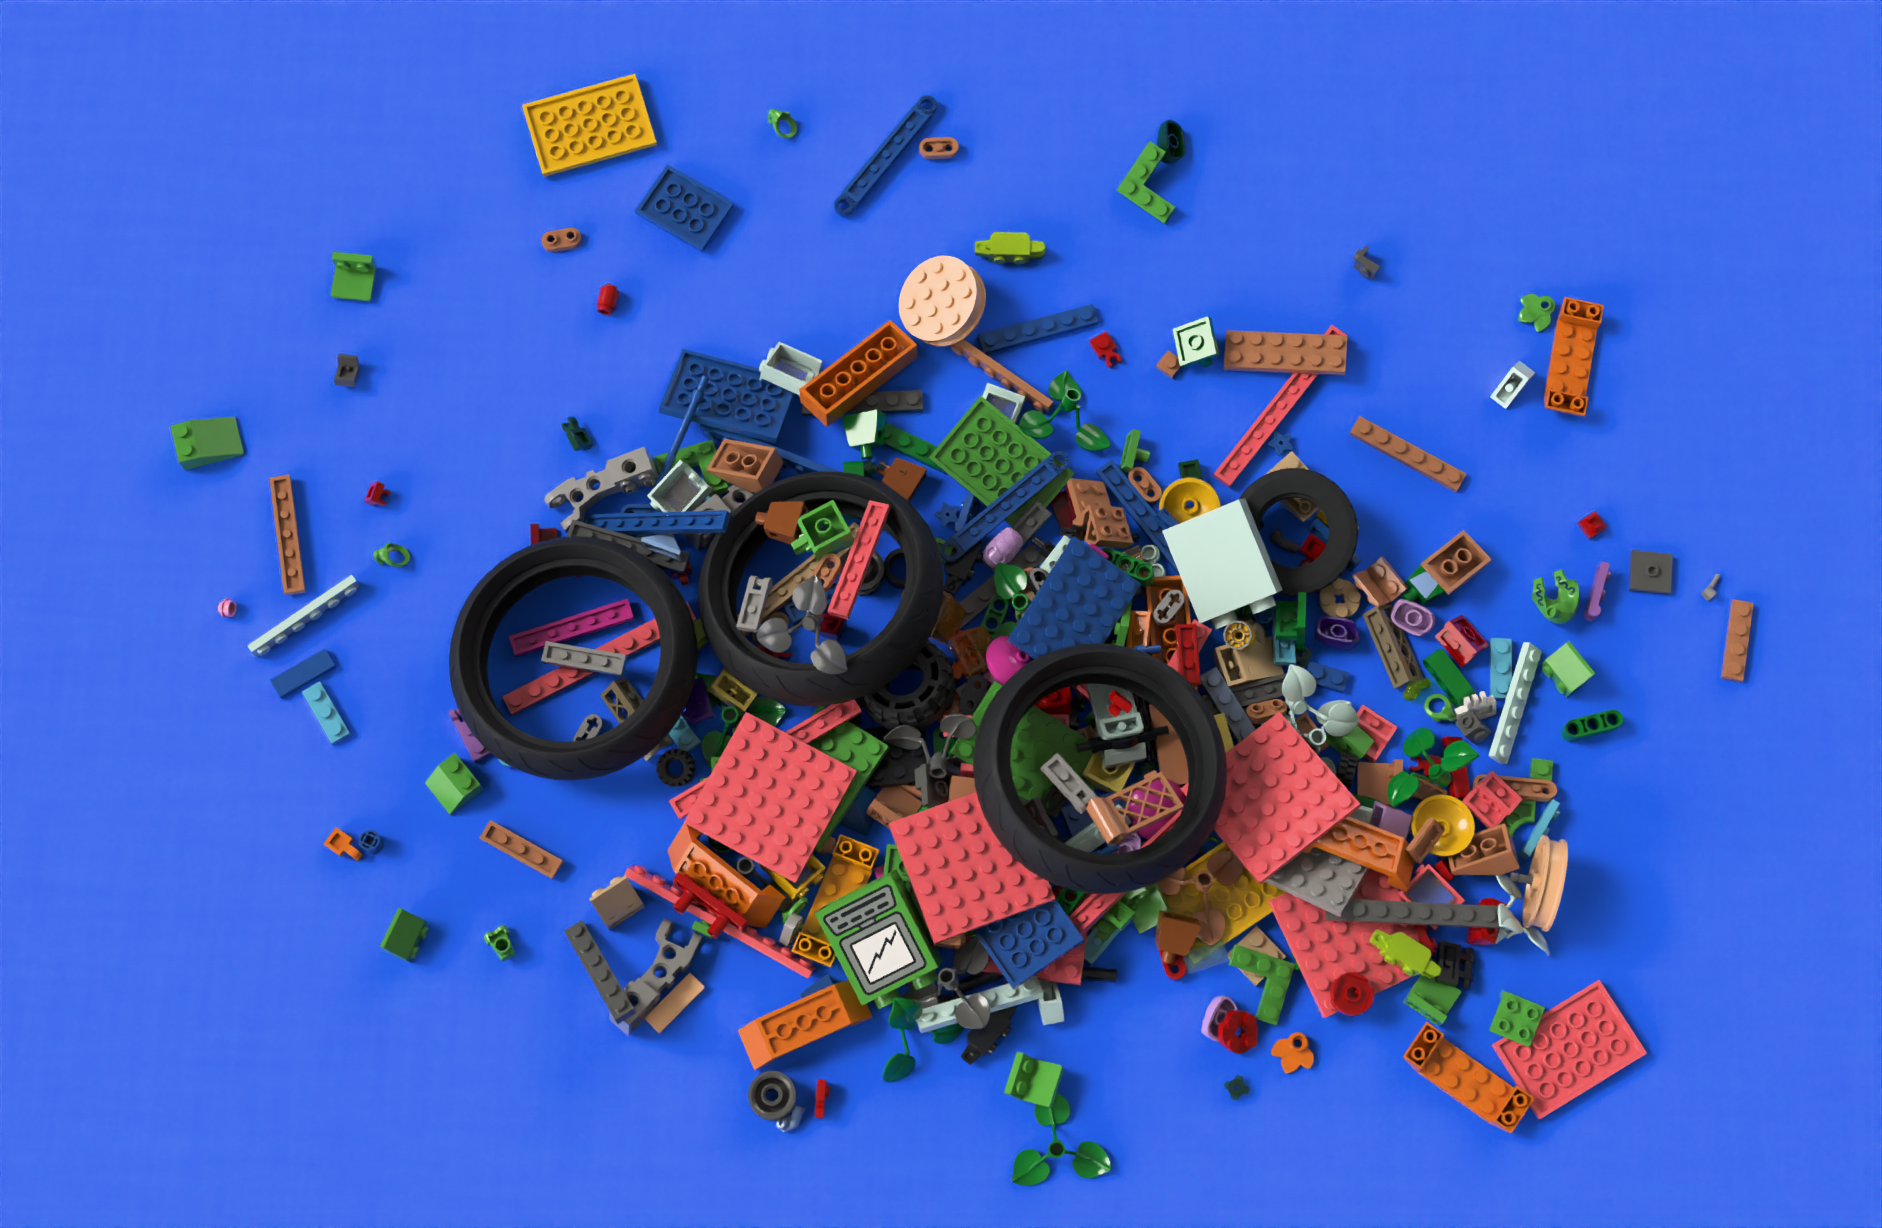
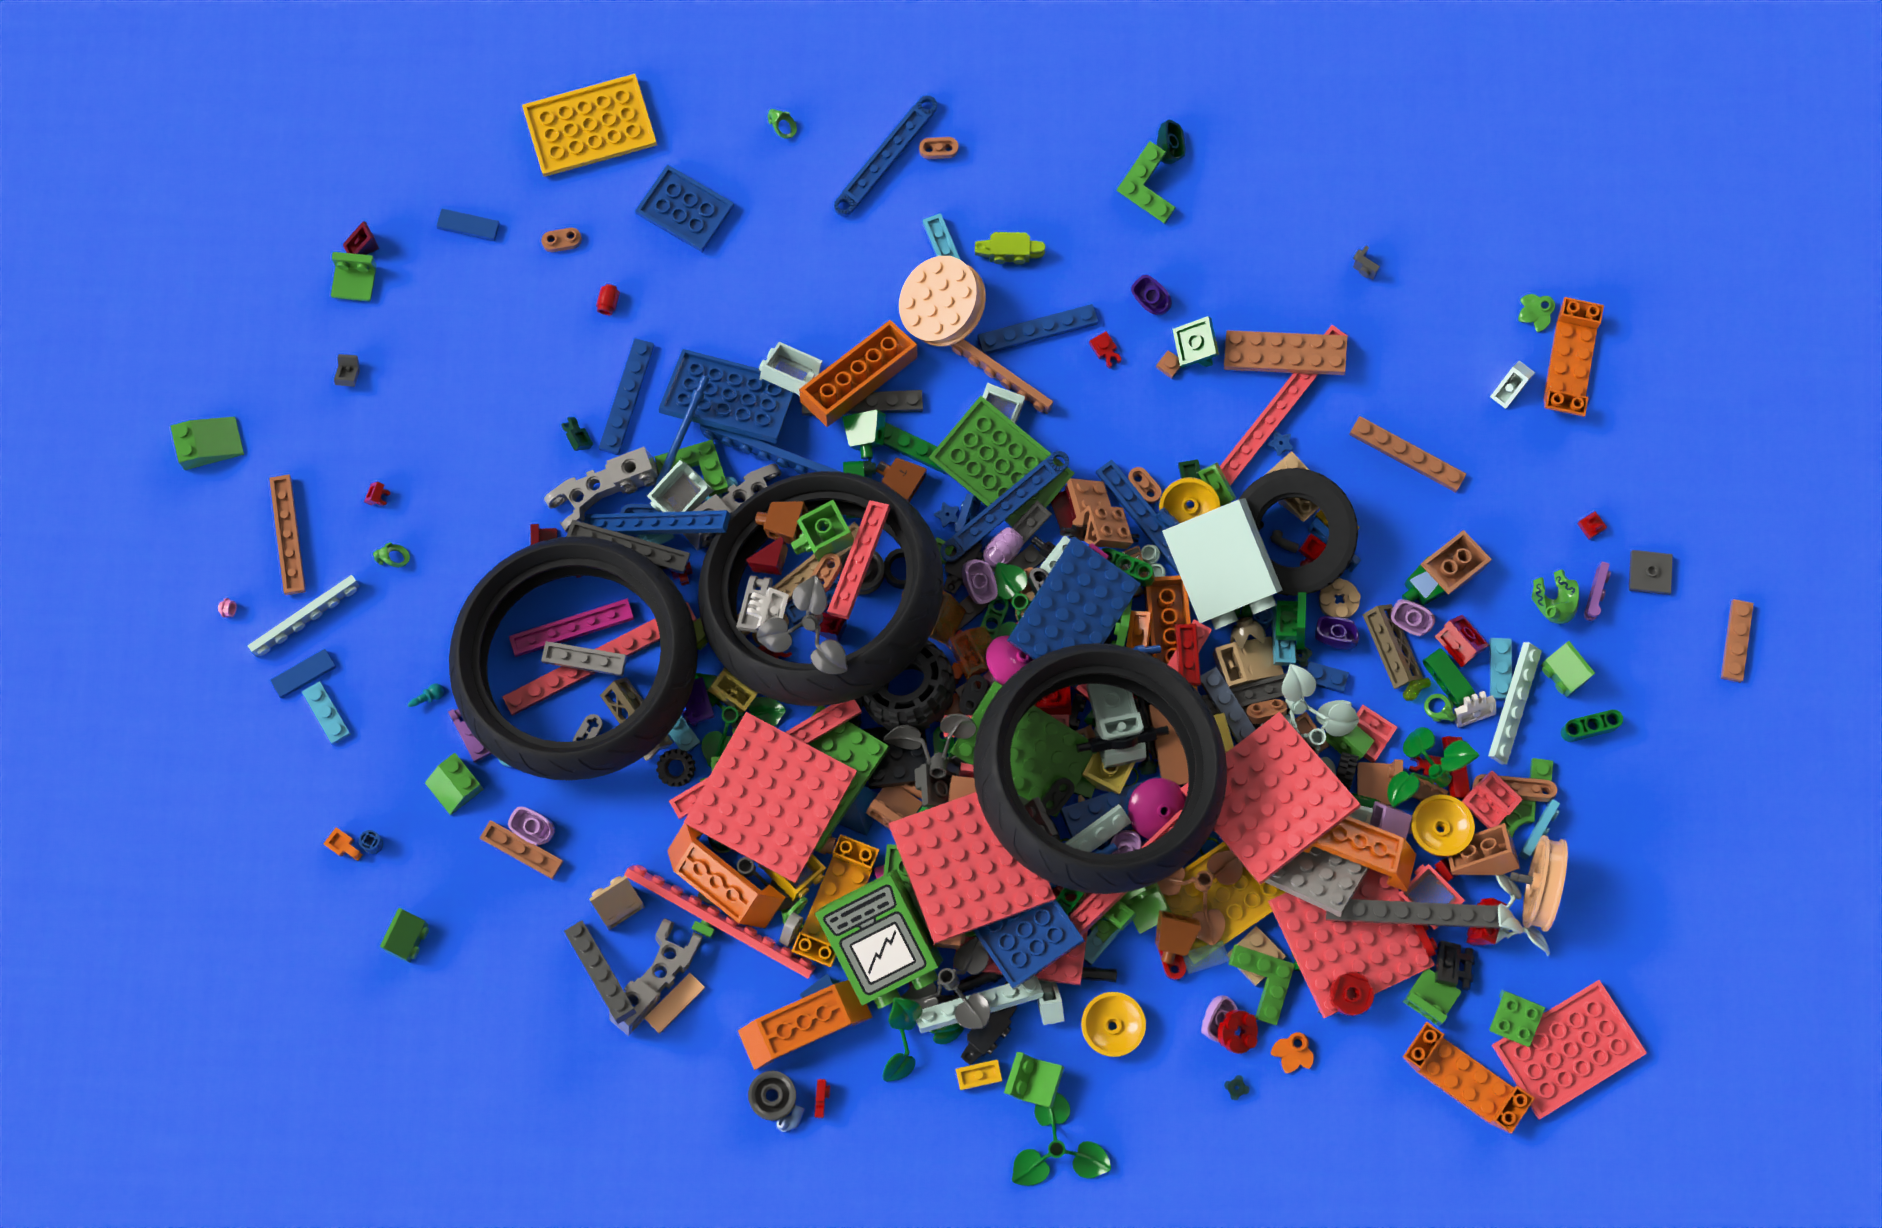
bright green plate [483,925,516,962] -> none
light blue slope [641,534,683,561] -> none
red plate [673,872,747,939] -> none
nougat slope [706,439,783,493] -> none
green plant [1018,370,1111,452] -> none
light grey plate [1041,753,1097,814] -> none
nougat piece [1086,770,1184,846] -> none
red tile [1108,690,1133,717] -> none
bright green tile [1119,429,1150,473] -> none
light grey beam [1153,590,1184,626] -> none
yellow wheel [1223,621,1256,651] -> none
nougat bracket [1352,556,1408,608] -> none
lime hinge [1369,929,1441,978] -> none
nougat plate [1405,817,1444,864] -> none
dark grey bracket [1456,710,1492,745] -> none
light grey hand [1701,574,1720,601] -> none
none -> dark red slope [342,221,379,255]
none -> teal bar [408,683,444,707]
none -> blue tile [436,208,500,241]
none -> lavender piece [508,806,555,845]
none -> blue plate [599,338,654,455]
none -> dark red slope [746,537,788,575]
none -> white hinge [747,587,789,629]
none -> medium azure plate [922,213,960,259]
none -> yellow plate [955,1059,1002,1091]
none -> lavender piece [962,559,998,604]
none -> yellow dish [1081,992,1146,1057]
none -> dark purple piece [1131,275,1172,315]
none -> bright green plate [1198,462,1236,506]

